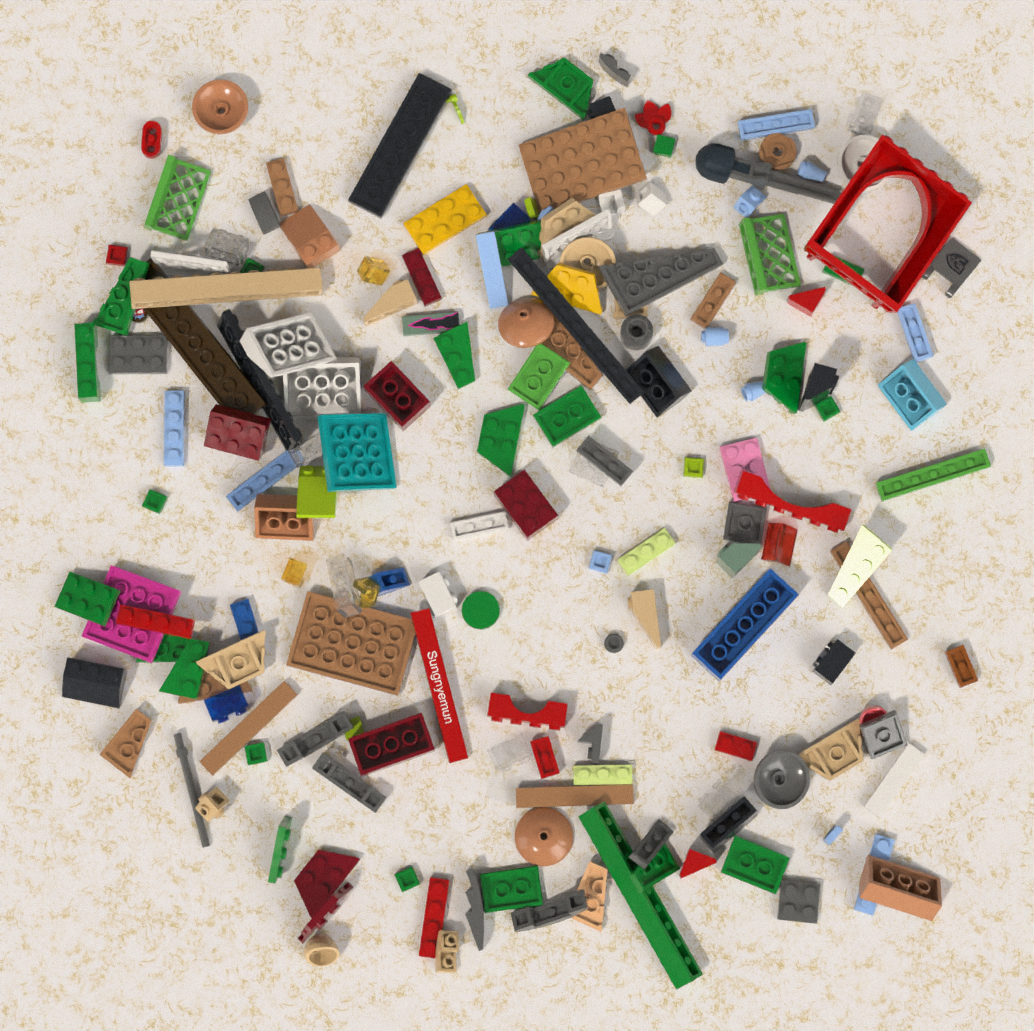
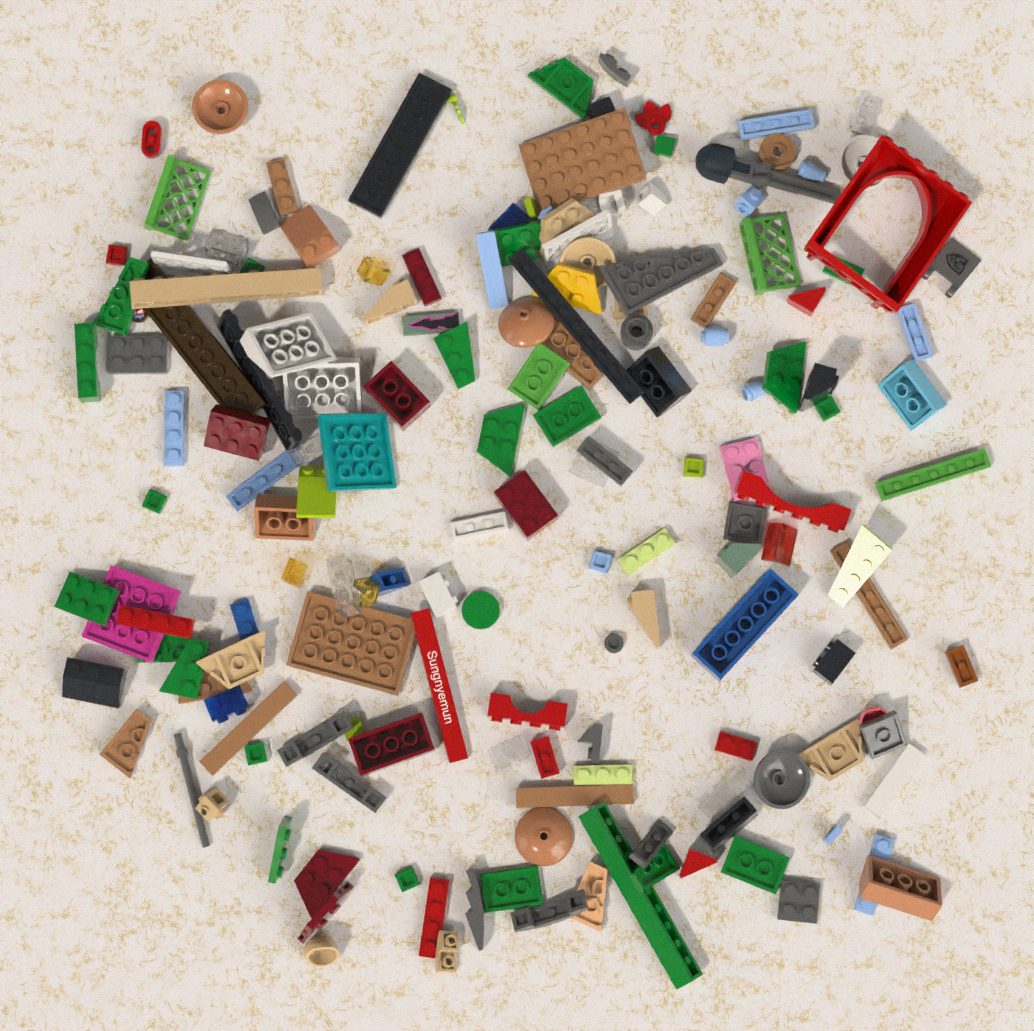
yellow plate [403,184,487,256] -> none

